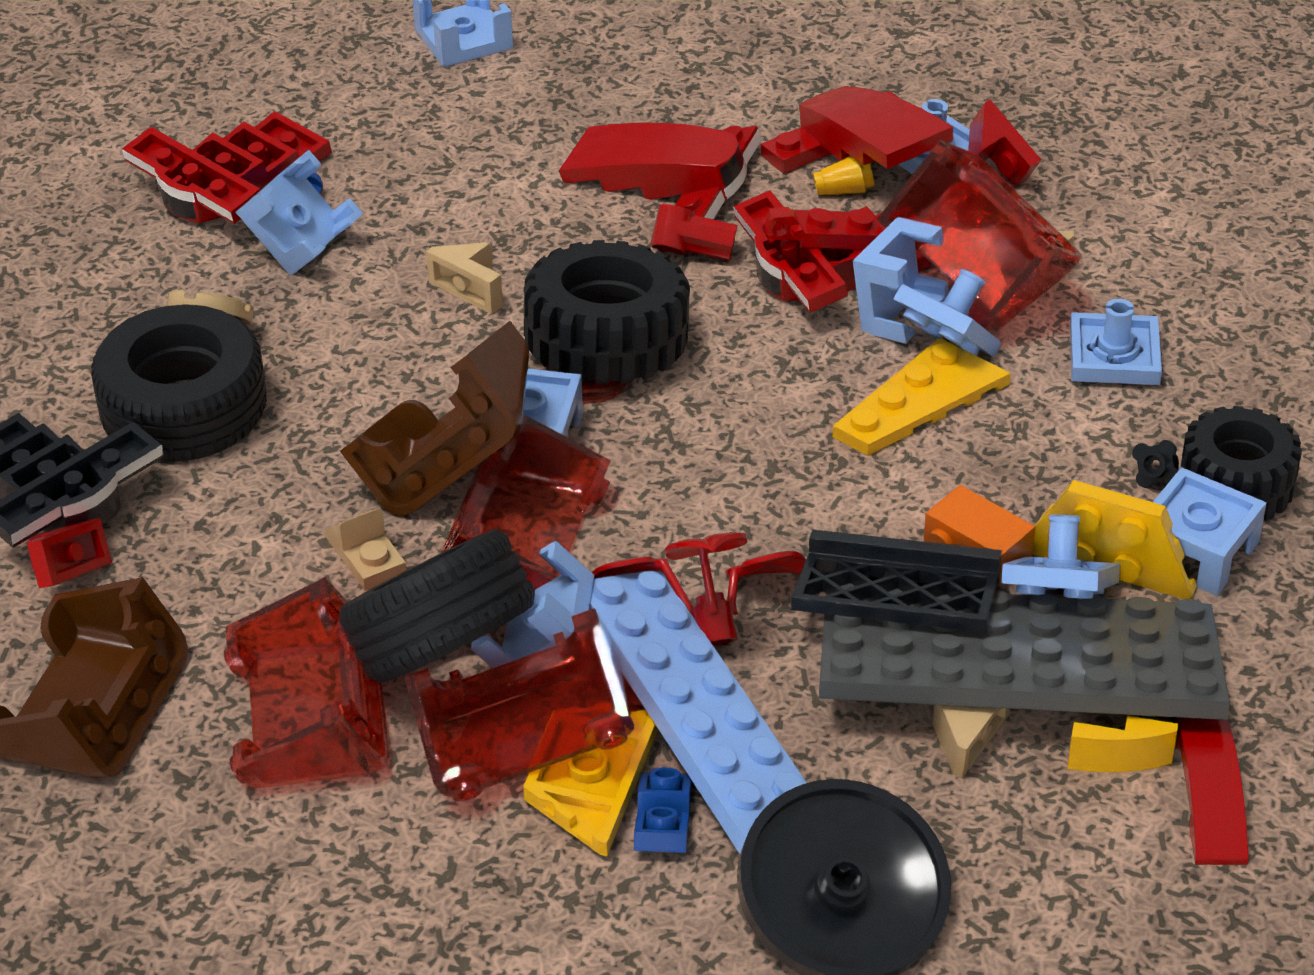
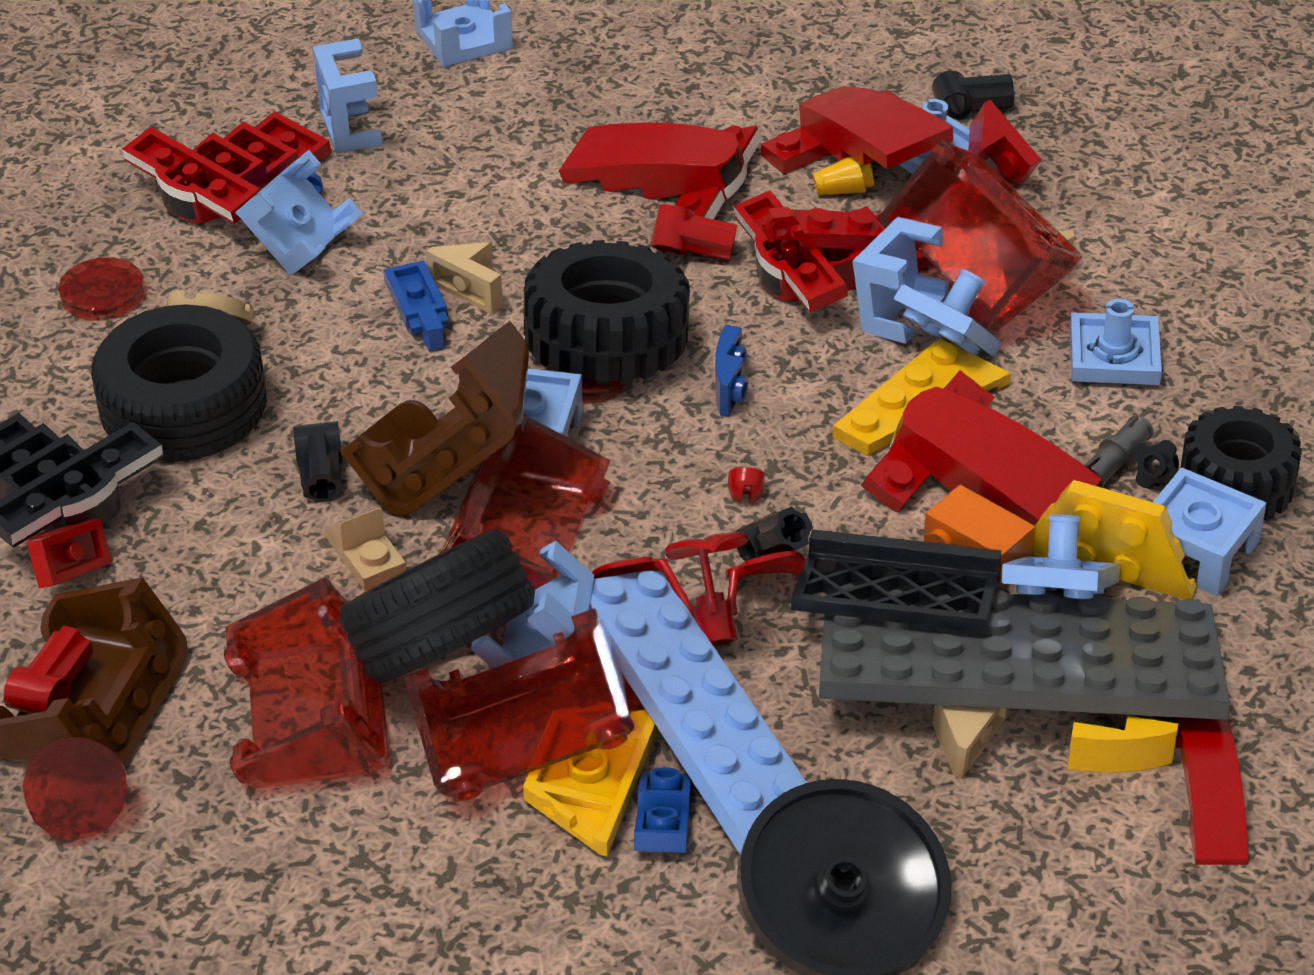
none -> red piece [3,625,94,714]
none -> clear red tile [22,736,129,840]
none -> clear red tile [58,257,144,321]
none -> black piece [293,421,343,503]
none -> light blue panel [313,38,382,154]
none -> blue hinge [383,260,449,351]
none -> blue slope [715,324,749,417]
none -> red hinge [728,467,765,503]
none -> black piece [735,507,813,561]
none -> red slope [861,370,1102,525]
none -> black piece [932,70,1015,120]
none -> flat silver pin [1083,415,1154,488]

